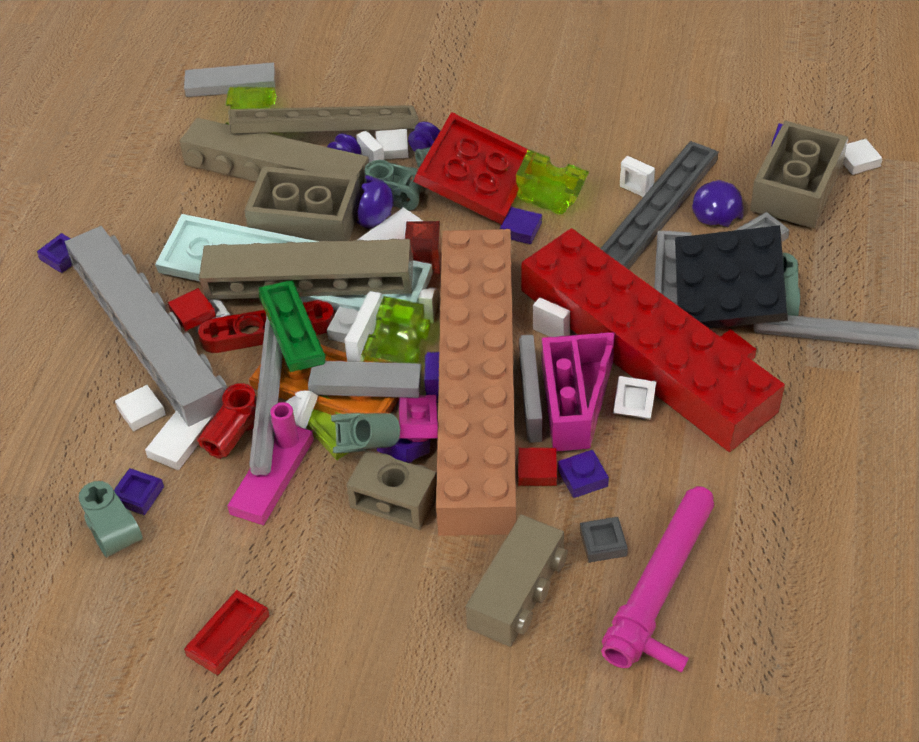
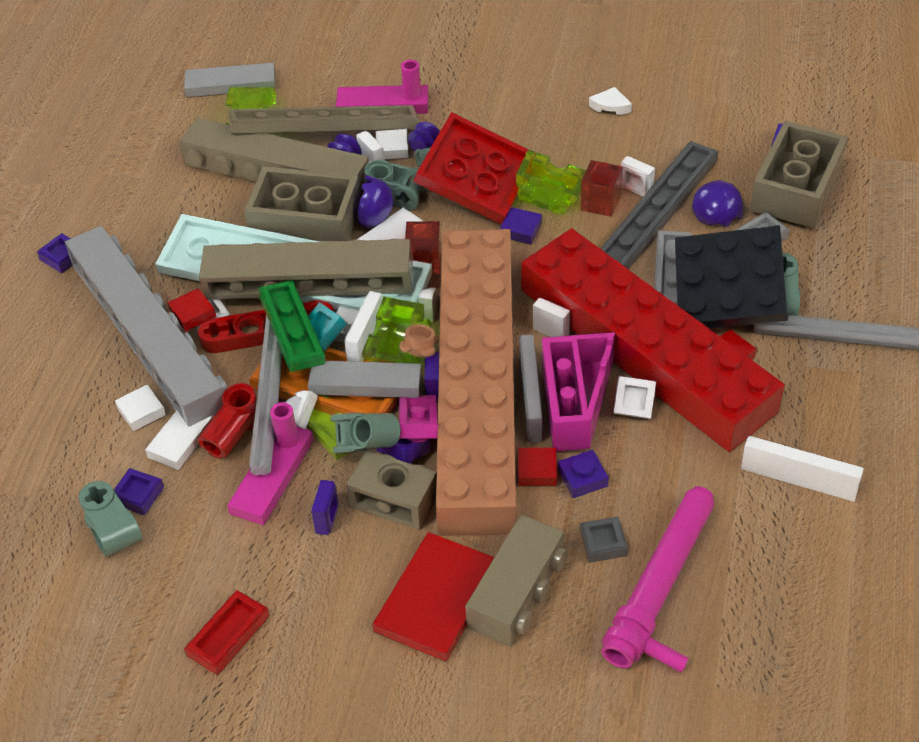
white tile [843,139,882,175] -> none
none -> teal plate [308,302,348,351]
none -> dark purple tile [311,480,339,535]
none -> dark pink piece [336,60,429,114]
none -> red tile [372,532,495,662]
none -> nougat plate [399,324,439,357]
none -> clear red brick [581,160,623,217]
none -> white tile [589,87,632,115]
none -> white tile [741,436,864,502]

